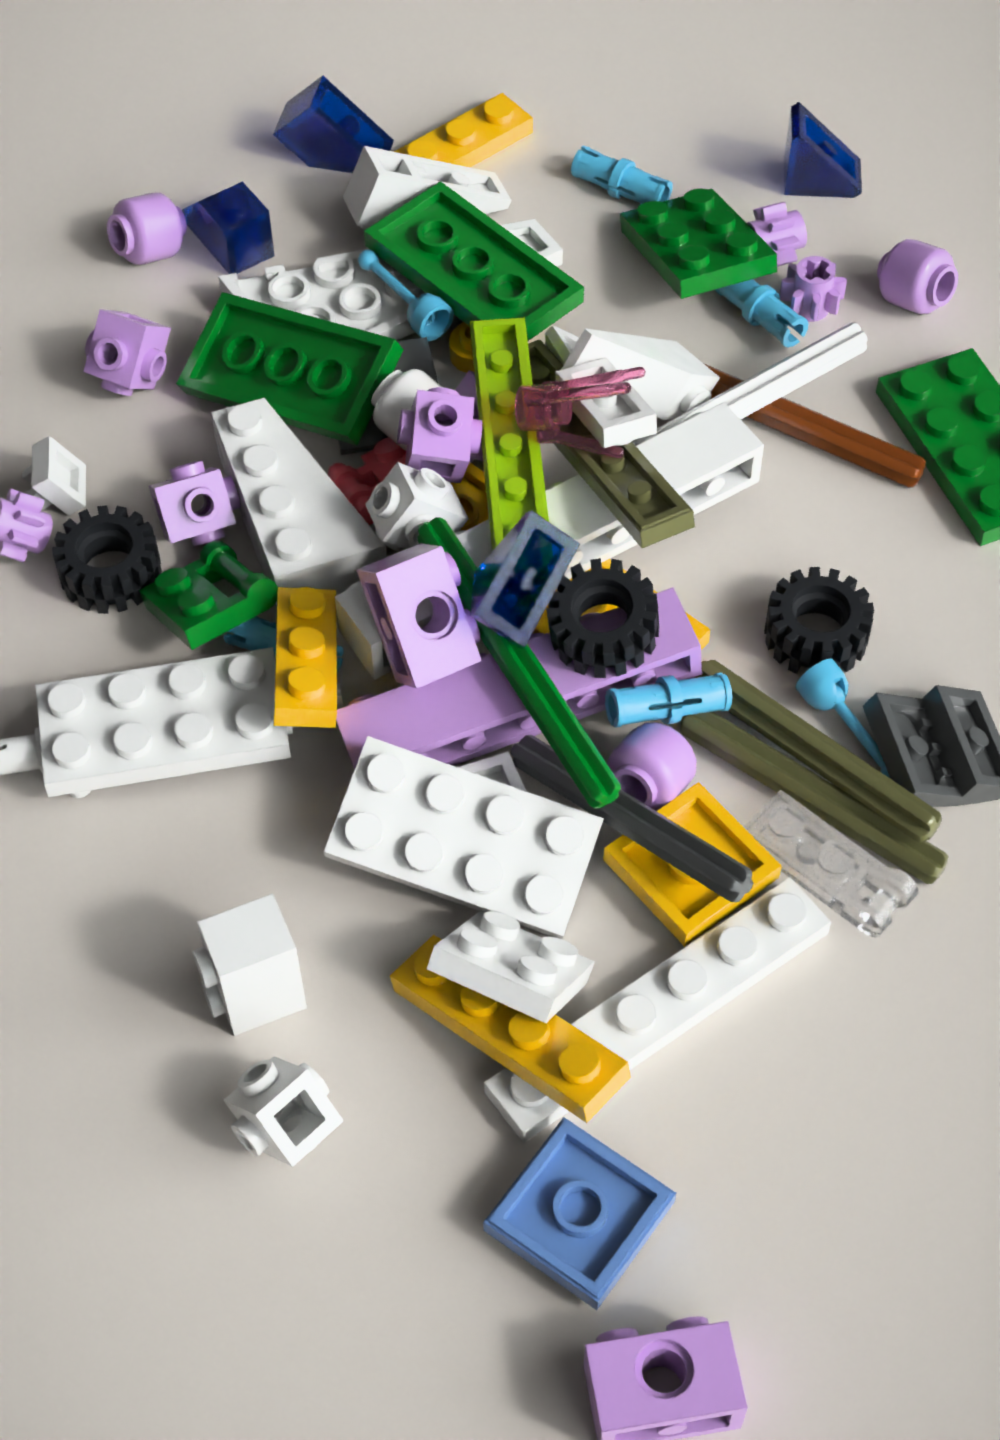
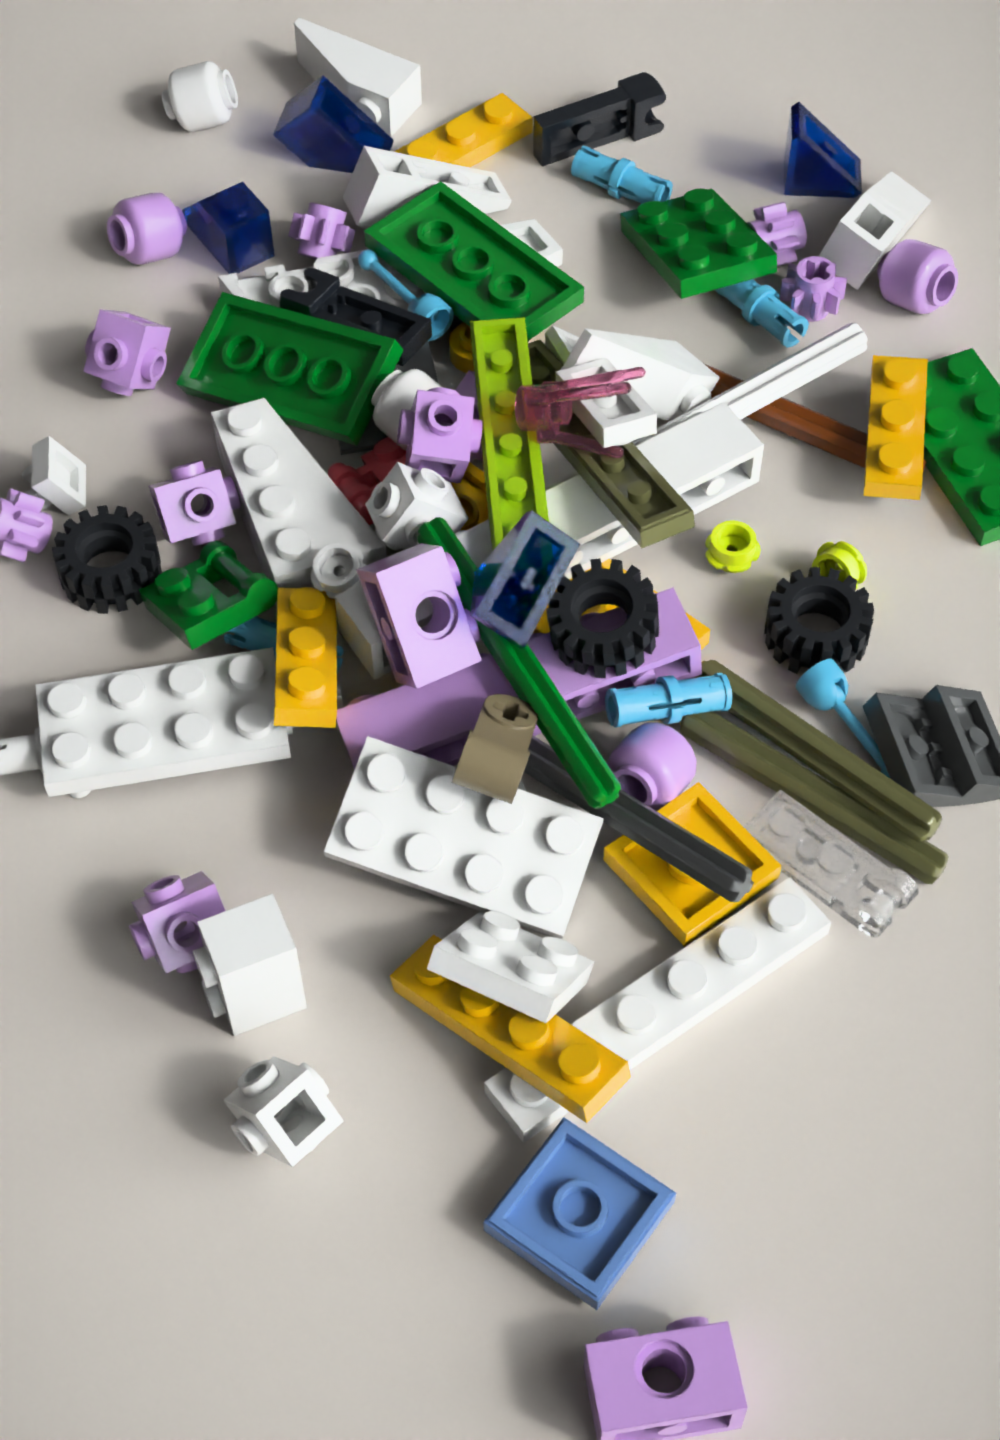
none -> lavender brick [129,871,225,973]
none -> white head [162,61,238,132]
none -> black plate [279,268,432,366]
none -> lavender gear [288,203,356,260]
none -> white slope [294,18,422,137]
none -> white plate [310,542,366,599]
none -> dark tan piece [451,694,538,804]
none -> black plate [533,72,666,167]
none -> neon yellow plate [705,520,761,573]
none -> neon yellow plate [812,541,867,590]
none -> white slope [819,171,931,290]
none -> yellow plate [863,355,928,500]

